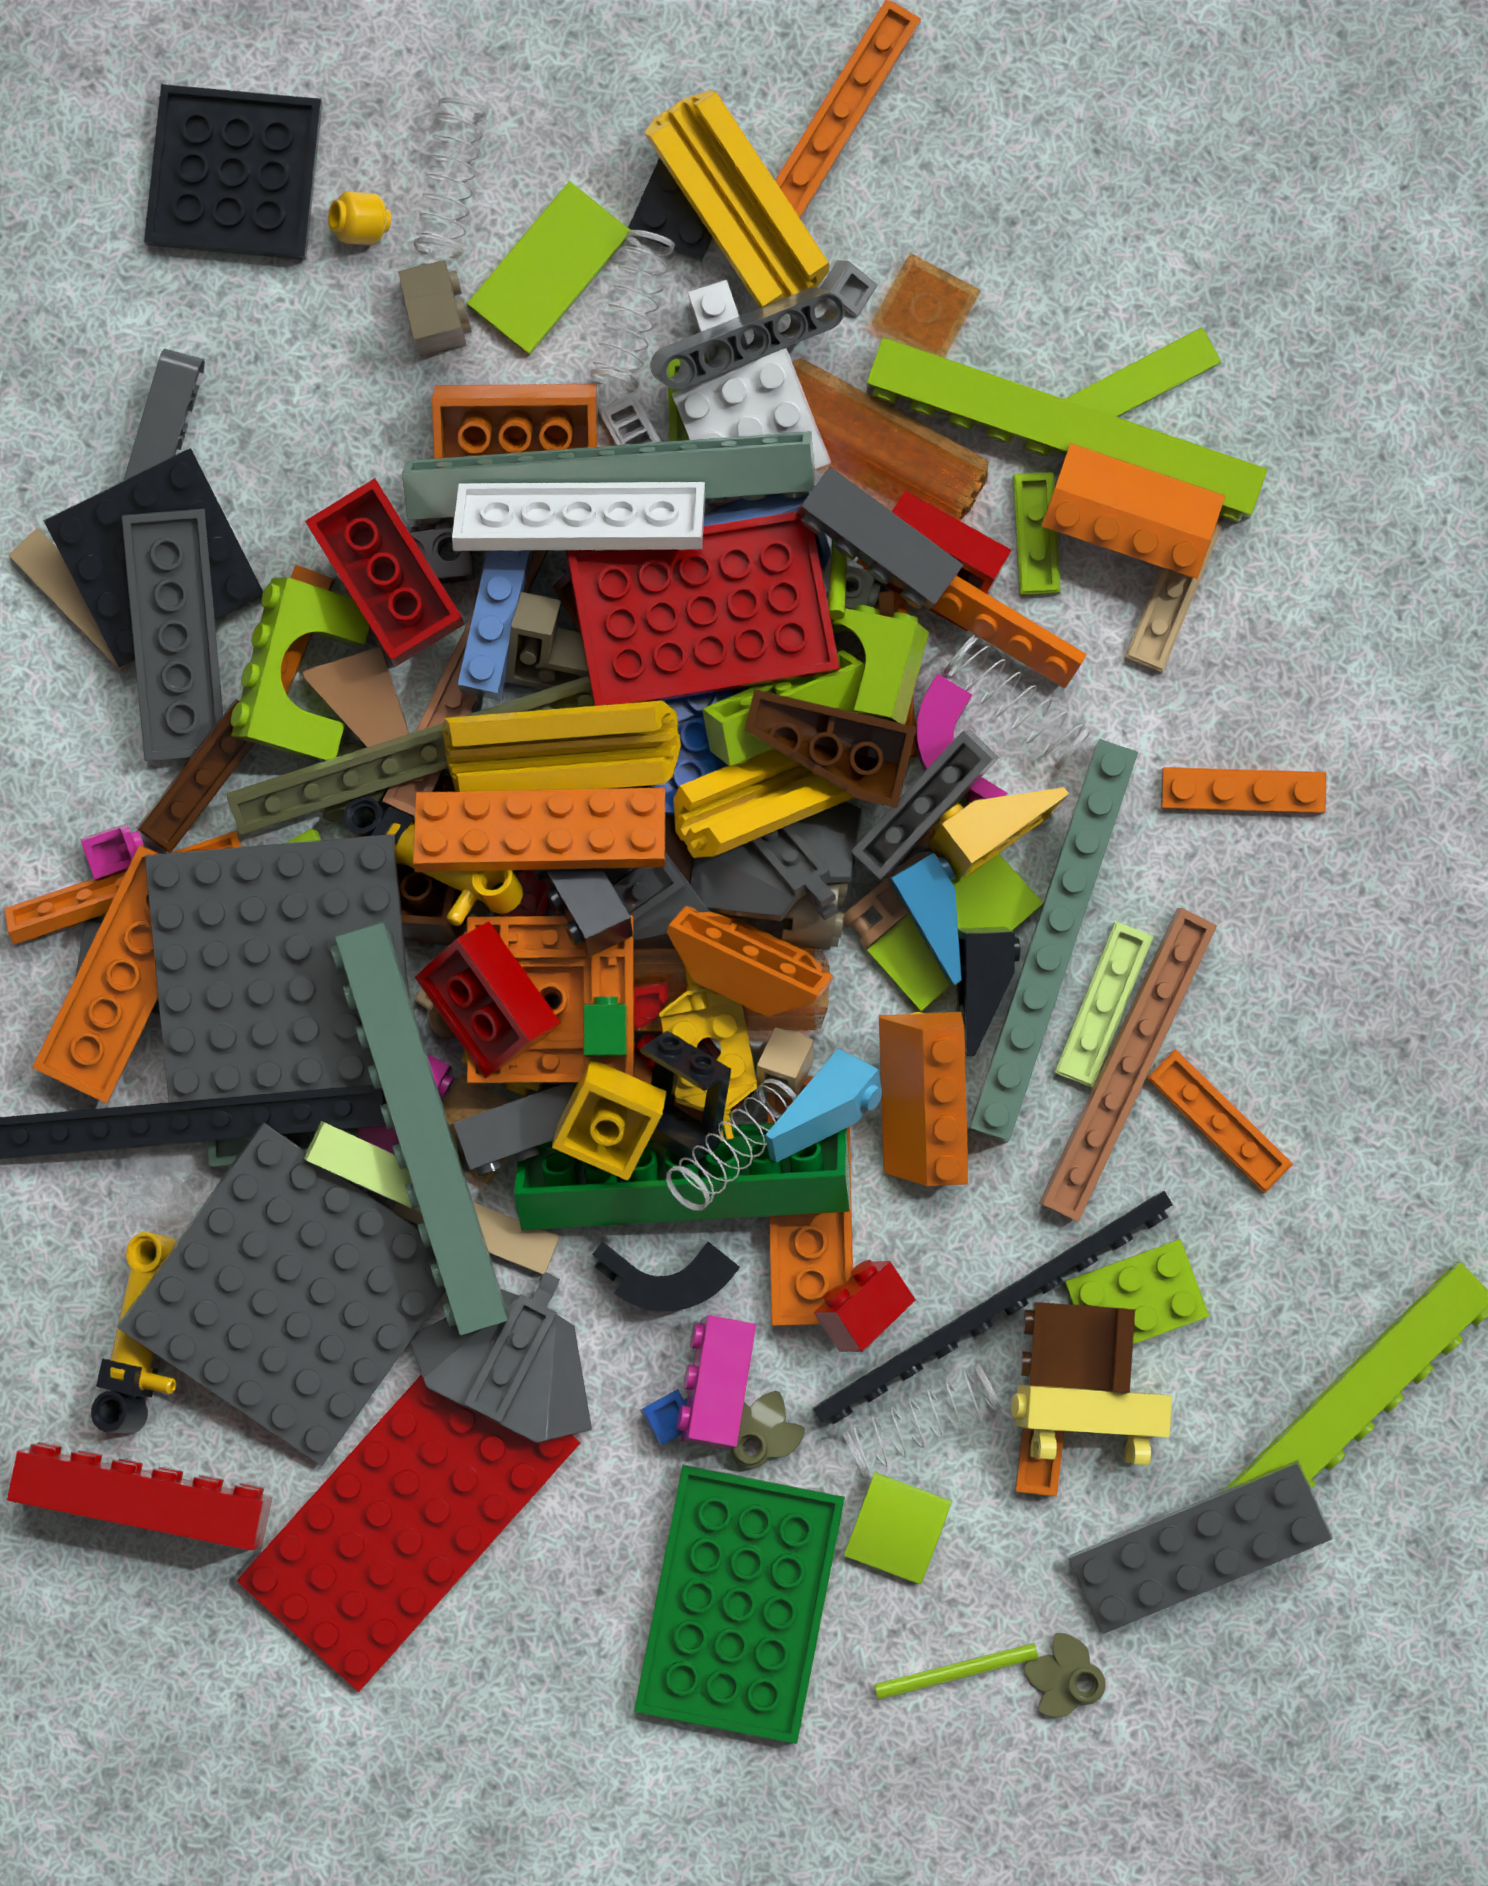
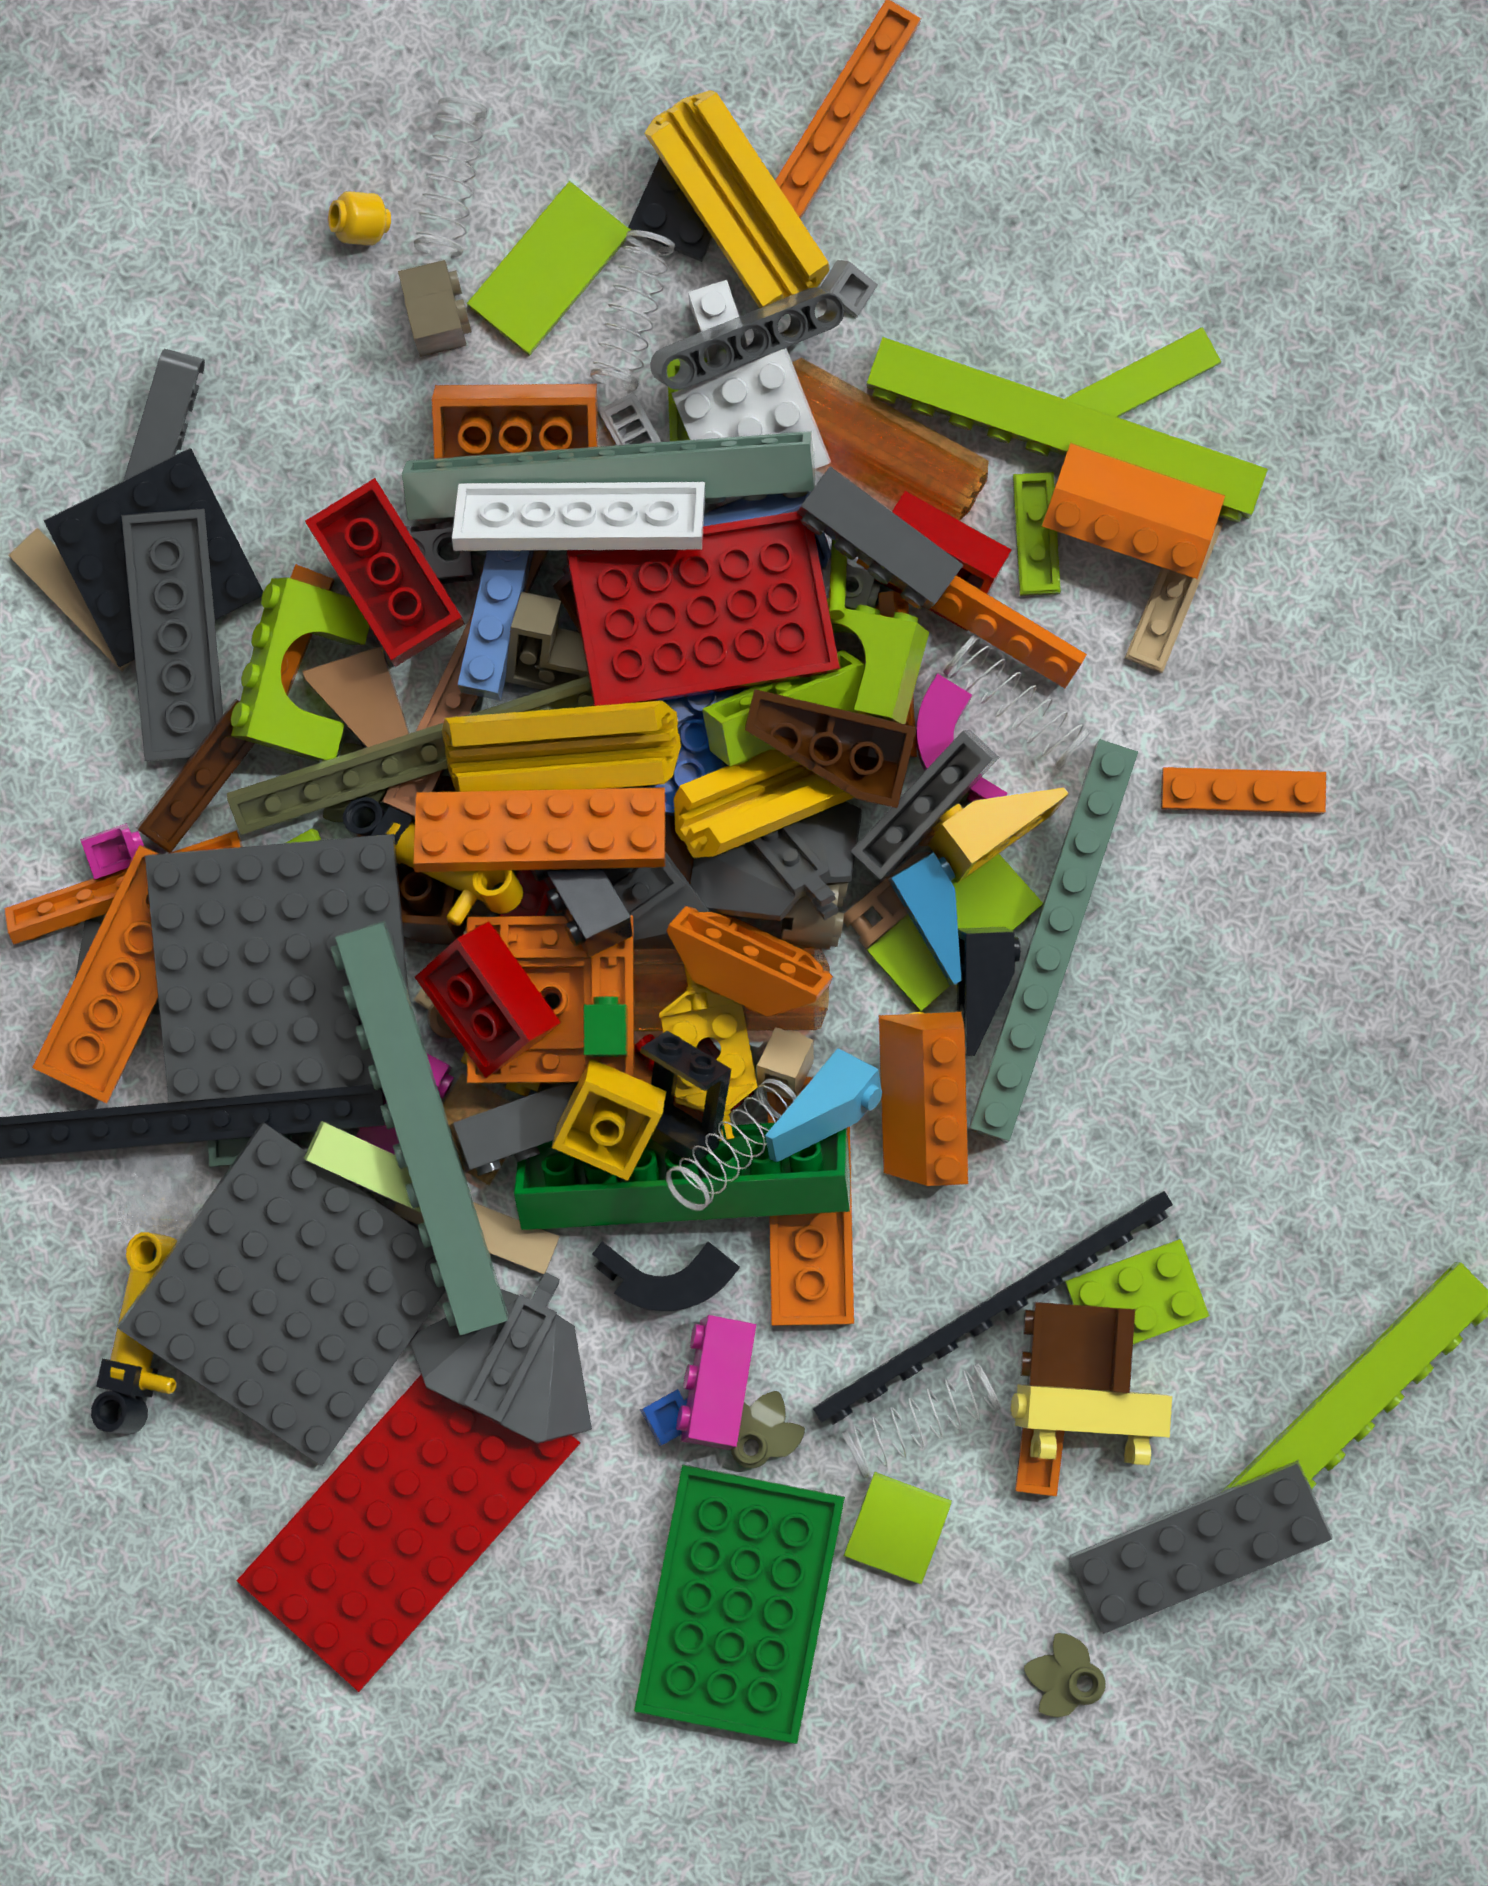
red brick [6,1442,273,1551] -> none
black plate [144,84,323,260] -> none
red tile [634,981,668,1030] -> none
red brick [813,1260,916,1352] -> none
clear orange tile [871,253,981,358] -> none
lime bar [874,1643,1039,1700] -> none
nougat plate [1039,908,1217,1222] -> none
yellowish green tile [1054,921,1154,1088] -> none
orange tile [1146,1049,1293,1193] -> none

